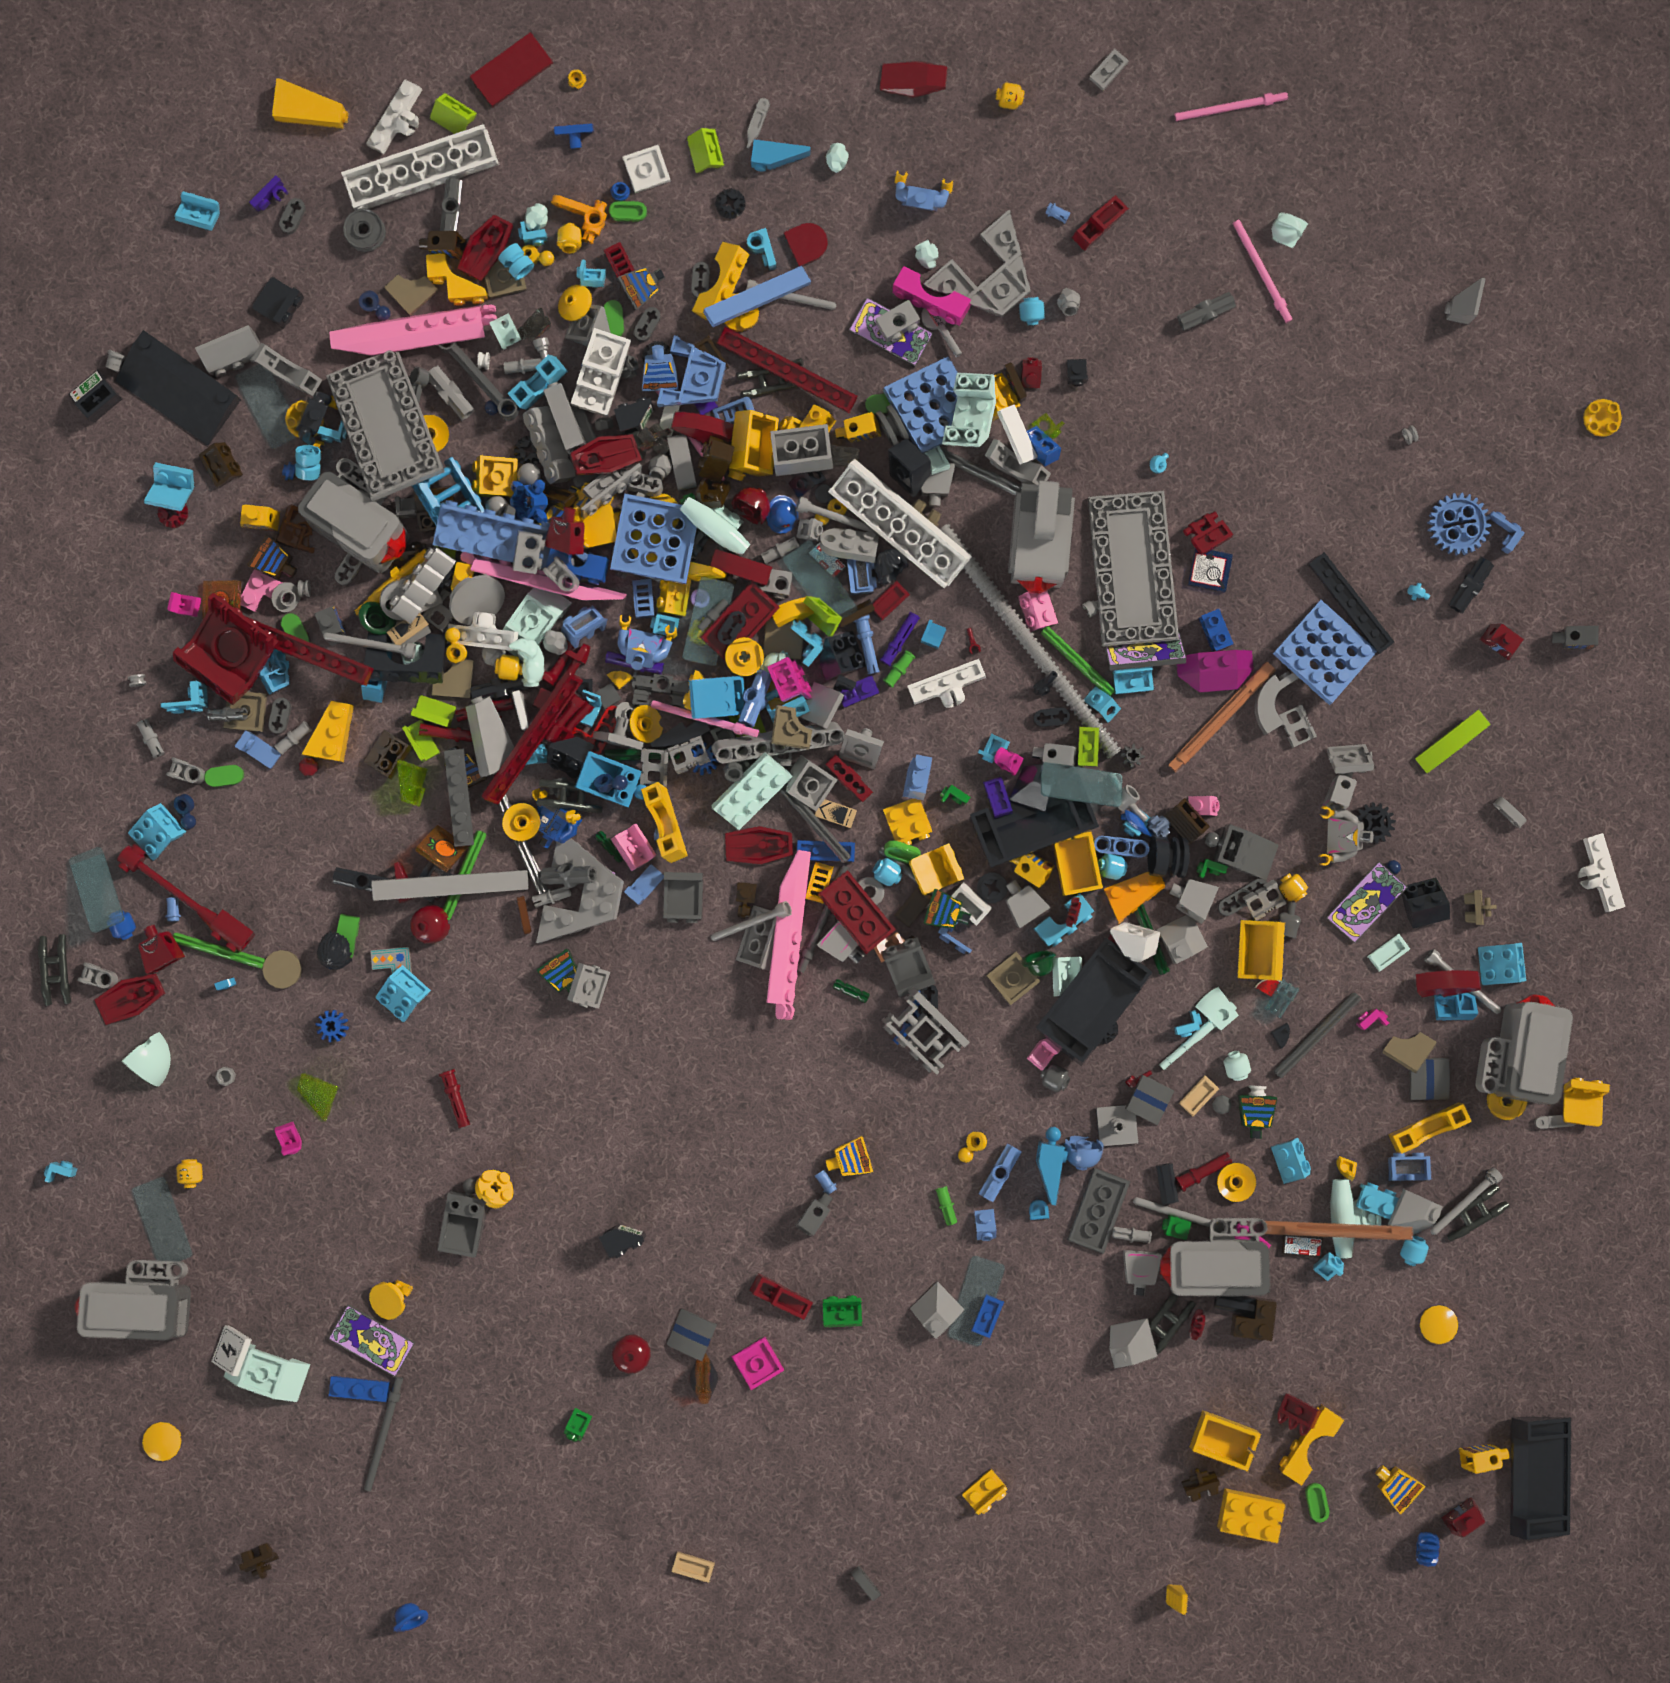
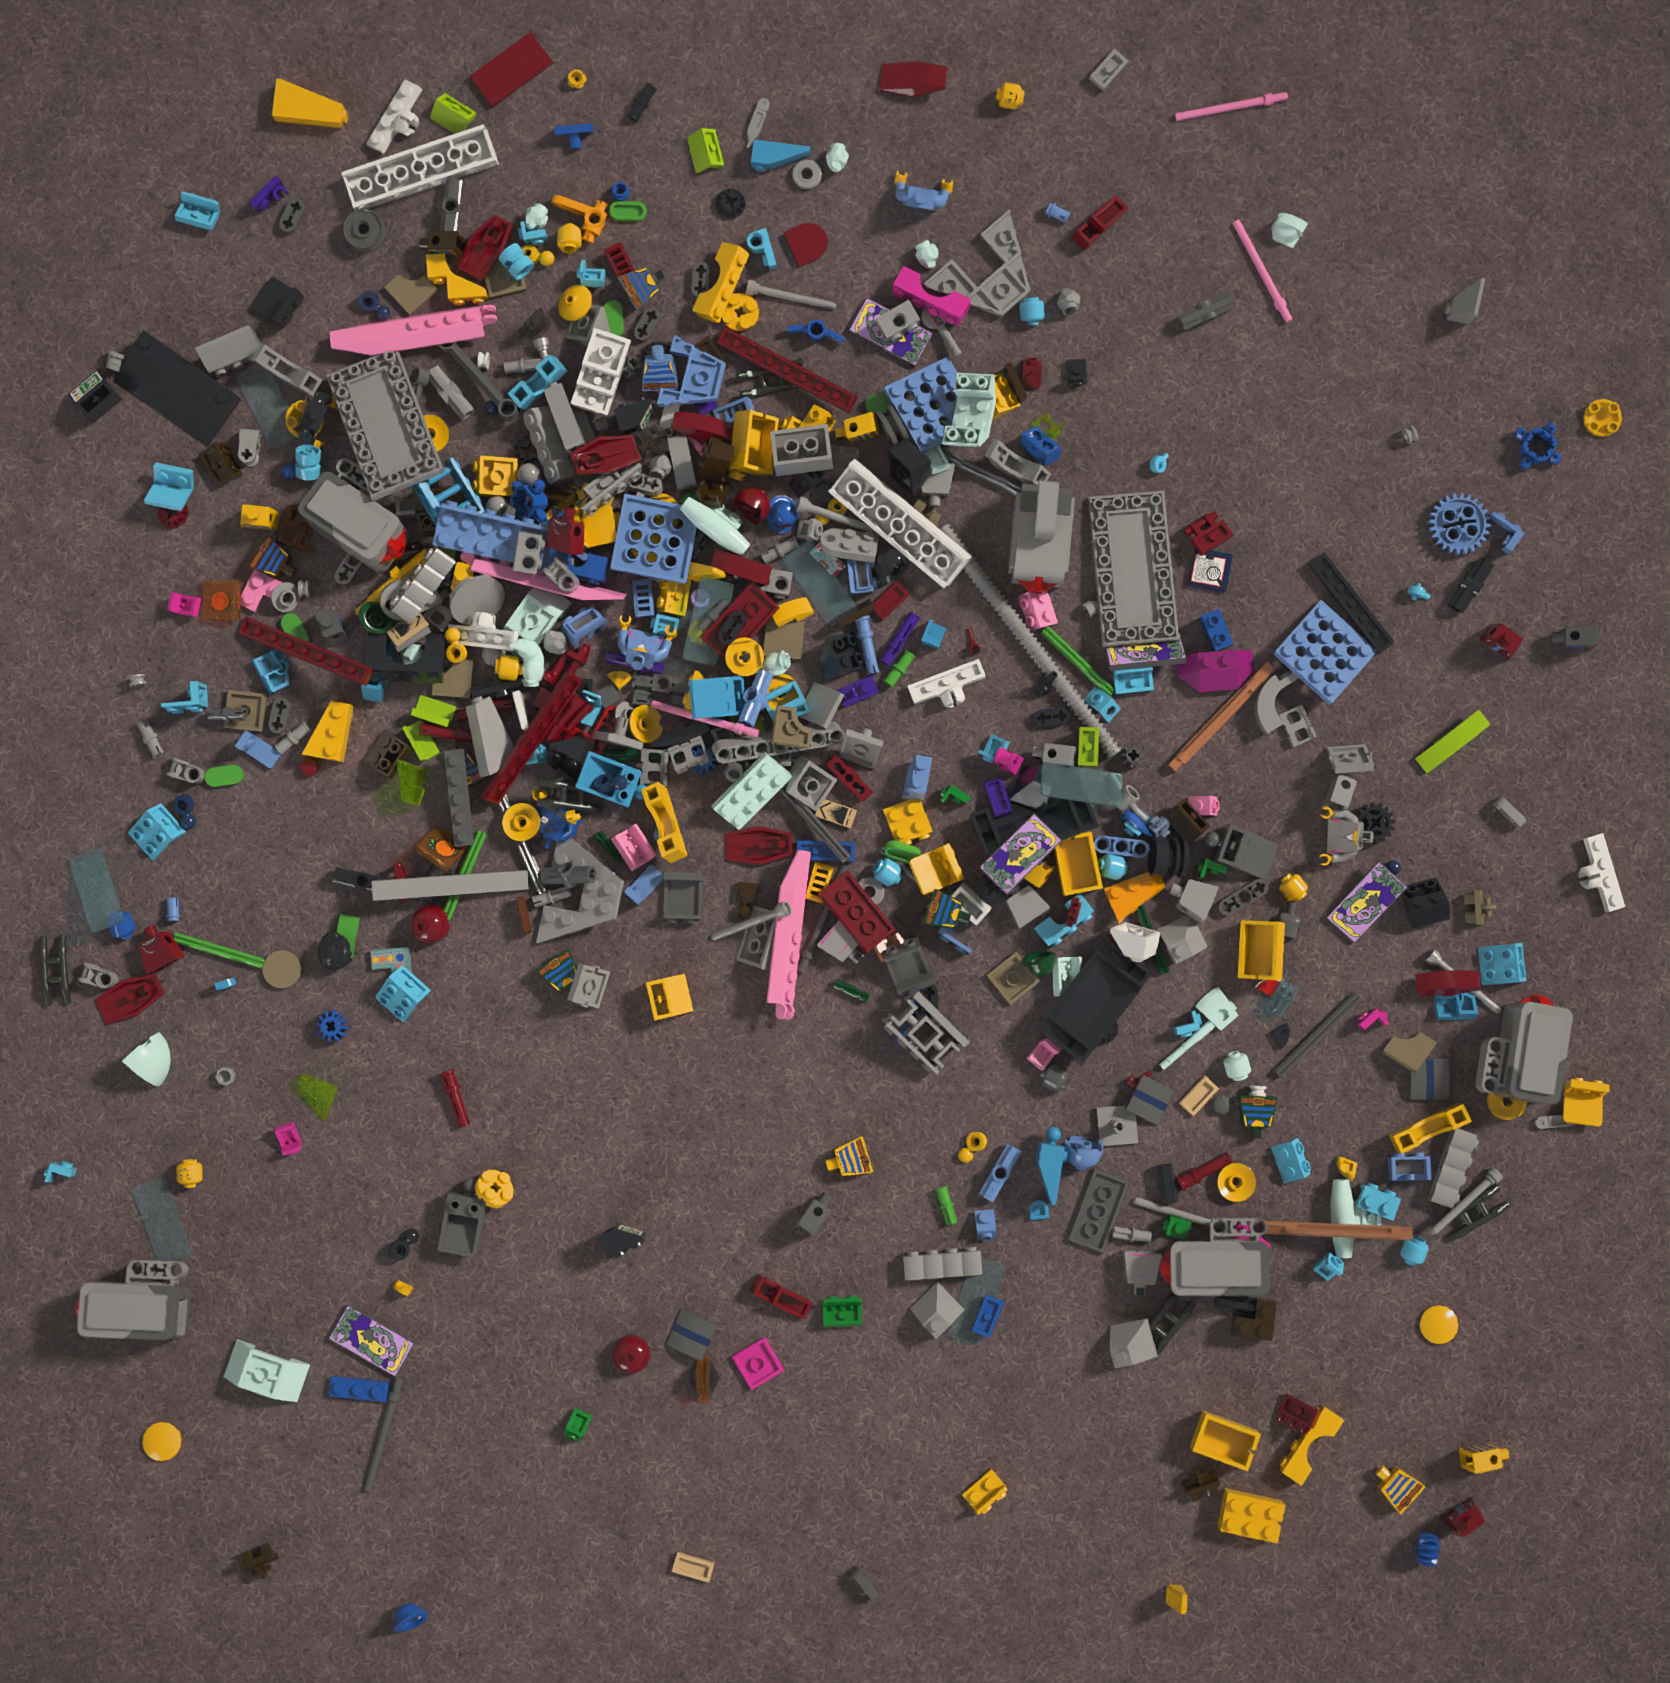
dark red bar [117,844,255,953] -> none
dark red panel [173,593,279,705] -> none
white tile [212,1325,251,1377] -> none
medium azure bracket [317,421,347,443] -> none
light grey piece [323,633,416,659] -> none
yellow tile [369,1282,405,1320] -> none
light aqua piece [489,313,521,350] -> none
white tile [623,145,671,193] -> none
medium blue tile [703,266,811,327] -> none
dark pink bracket [767,657,812,702] -> none
medium azure bracket [790,620,823,667] -> none
lime panel [803,596,842,637] -> none
medium blue pin [815,1169,837,1195] -> none
black tile [833,674,856,692] -> none
white tile [997,404,1037,465] -> none
dark red gear [1190,1309,1205,1341] -> none
light grey piece [1243,880,1286,921] -> none
tile [1282,1235,1323,1257] -> none
bright green tile [1305,1483,1329,1522] -> none
light aqua tile [1367,934,1410,972] -> none
light grey slope [1388,1189,1443,1235] -> none
black slope [1510,1416,1571,1540] -> none
none -> light grey piece [238,429,262,467]
none -> black plate [388,1228,419,1261]
none -> black pin [627,83,657,122]
none -> yellow slope [646,974,693,1020]
none -> blue piece [787,320,846,345]
none -> light grey piece [792,159,822,189]
none -> light grey brick [903,1246,982,1280]
none -> tile [979,814,1062,895]
none -> light grey brick [1427,1128,1479,1209]
none -> blue piece [1513,422,1562,470]

